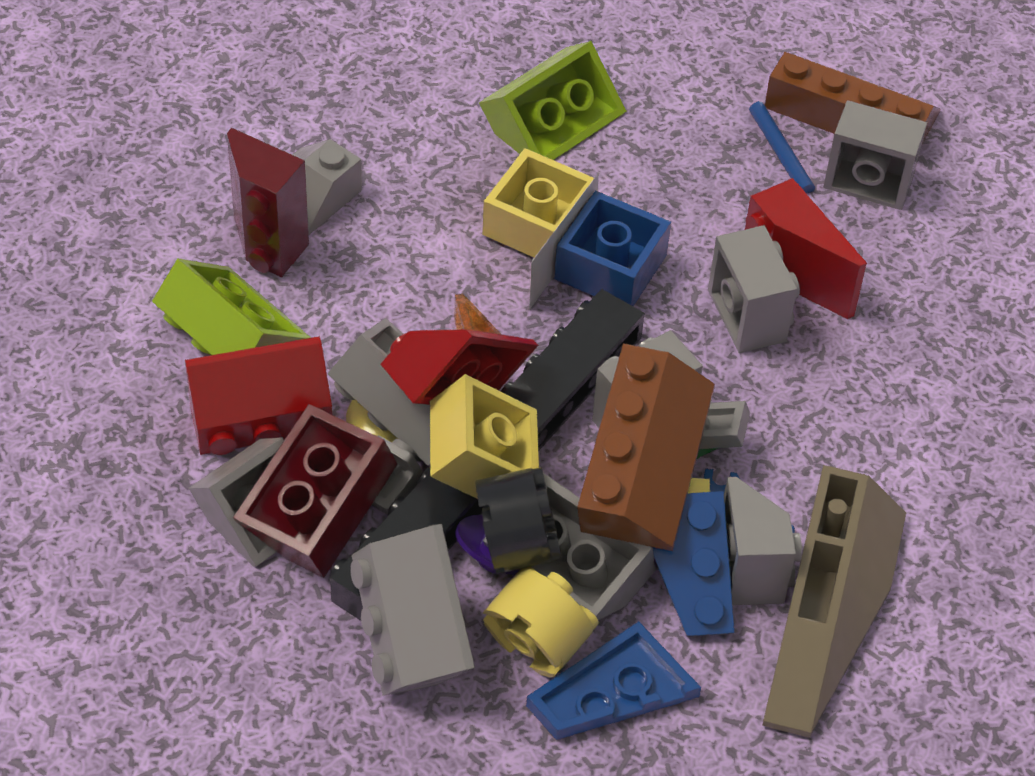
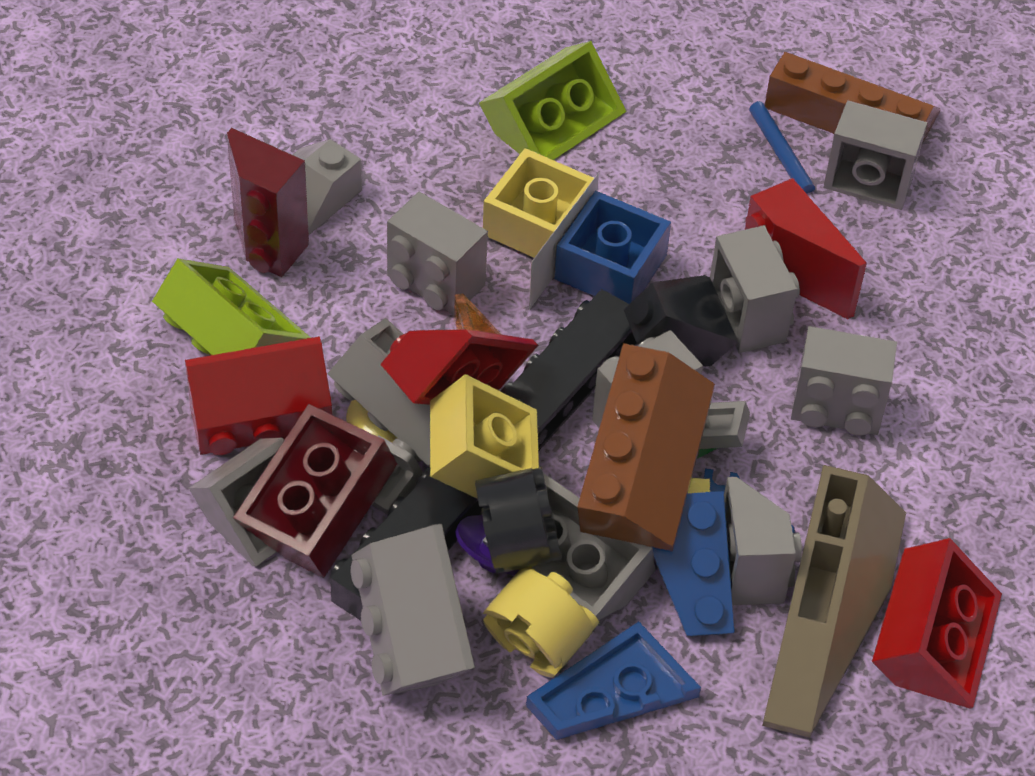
none -> light grey brick [387,191,488,316]
none -> black slope [624,275,738,367]
none -> light grey brick [791,326,897,435]
none -> red slope [872,538,1002,709]

